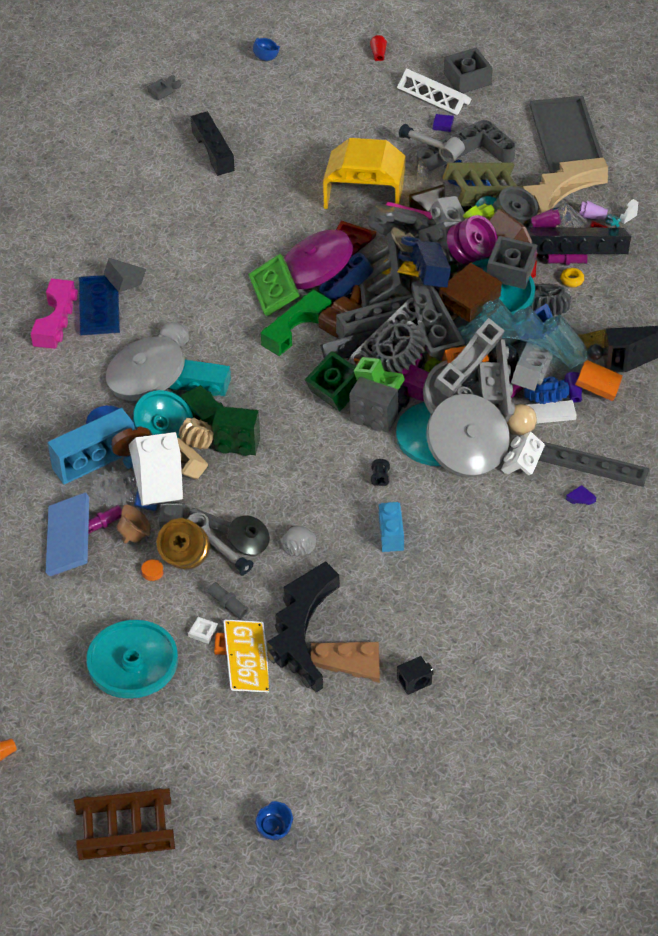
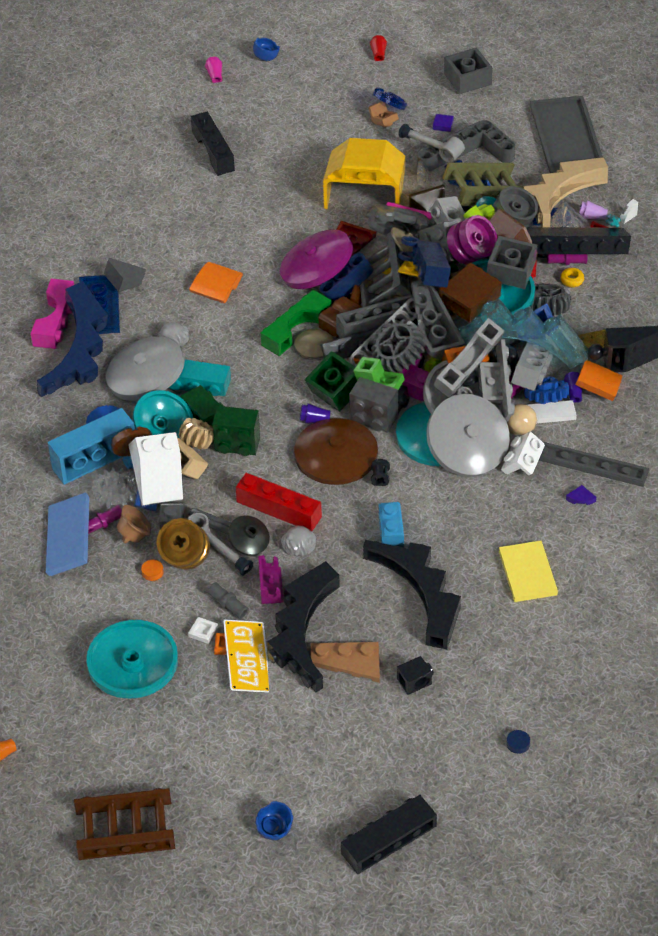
dark grey plate [148,75,181,100] -> none
bright green tile [248,254,300,316] -> none
white fence [397,68,472,115] -> none
magenta cone [531,208,561,228] -> none
none -> dark blue arch [37,281,108,397]
none -> orange slope [189,261,243,304]
none -> dark pink cone [205,57,222,83]
none -> red brick [236,472,322,531]
none -> magenta hinge [258,555,284,604]
none -> dark tan dish [294,329,334,359]
none -> reddish brown dish [294,418,378,485]
none -> dark purple cone [300,403,331,423]
none -> black brick [341,795,437,874]
none -> black arch [363,540,461,650]
none -> medium nougat bracket [368,101,399,127]
none -> clear blue tile [373,87,407,110]
none -> light yellow tile [499,540,558,602]
none -> dark blue tile [507,730,530,754]

